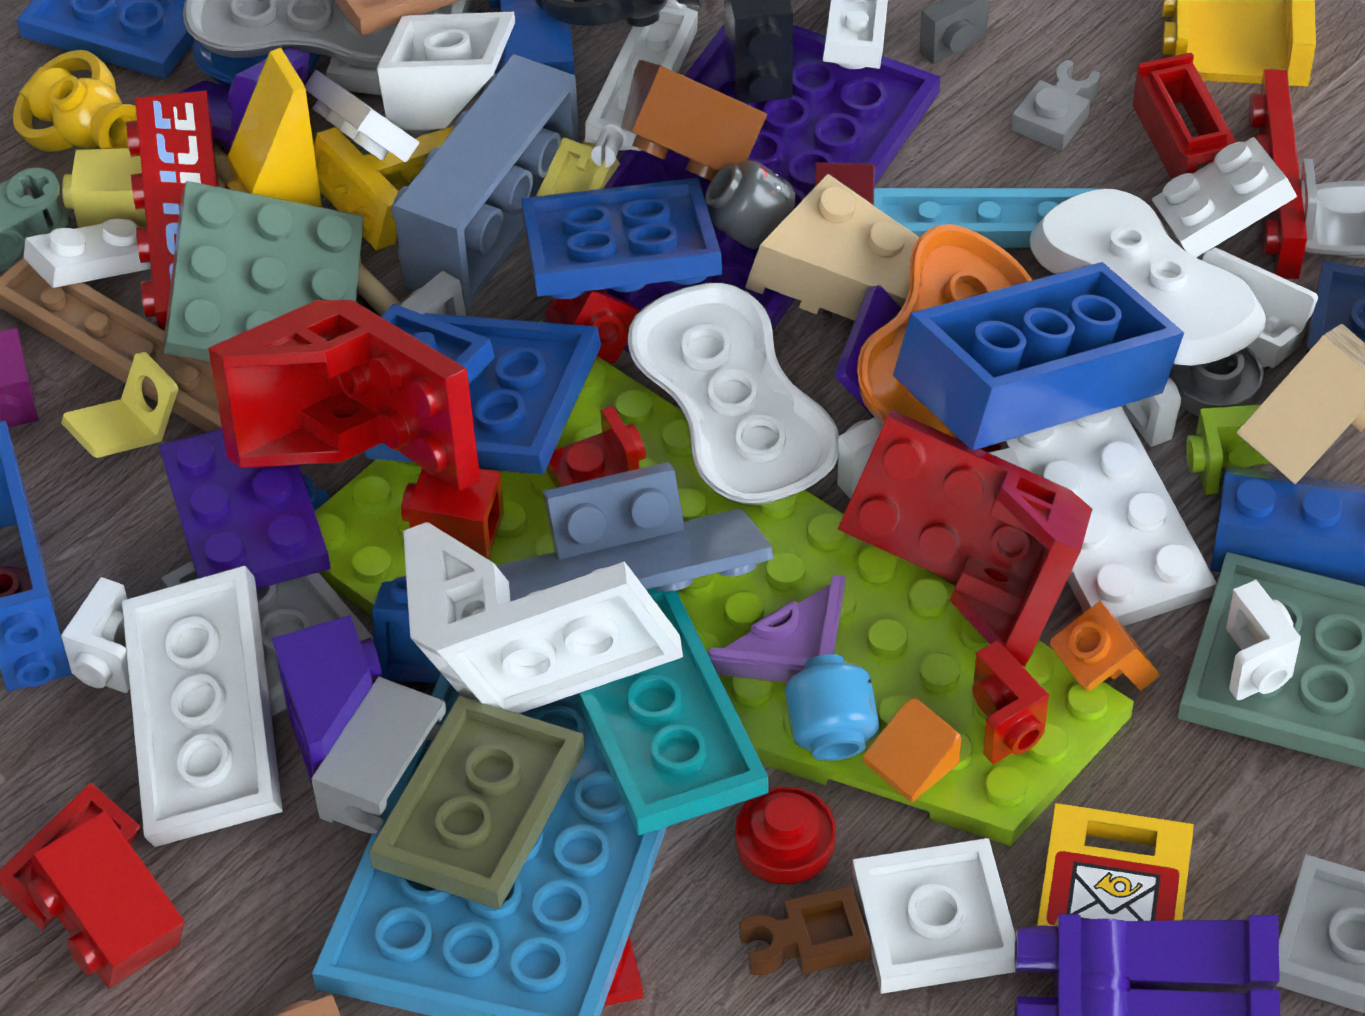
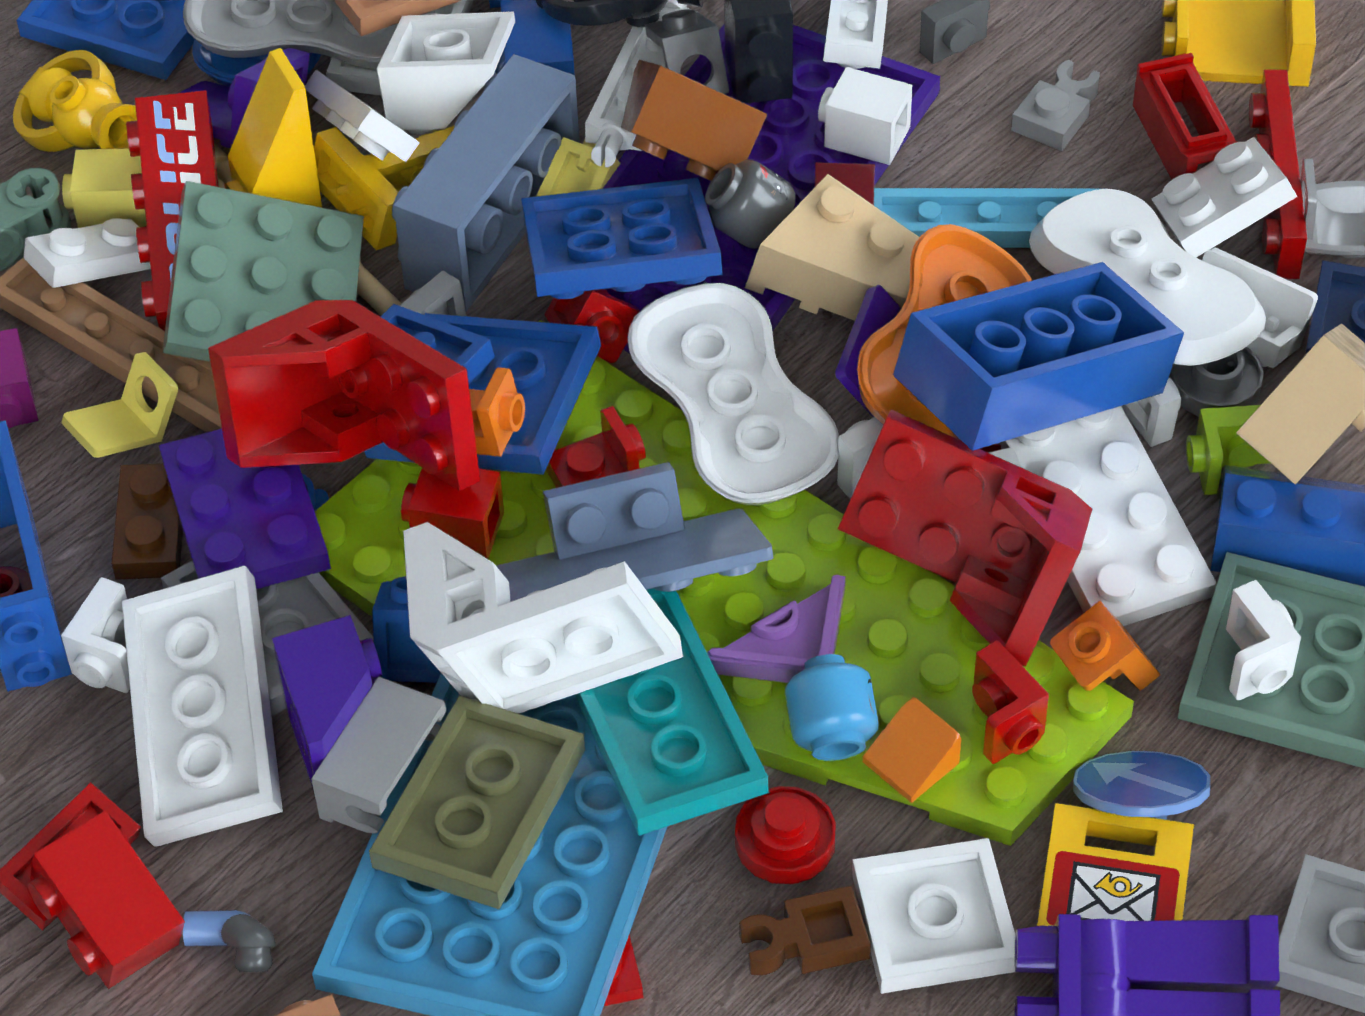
none -> reddish brown plate [111,463,183,580]
none -> dark grey arm [183,910,276,972]
none -> orange bracket [469,367,525,457]
none -> flat silver bracket [645,9,729,94]
none -> white brick [818,67,912,165]
none -> piece [1073,751,1210,820]

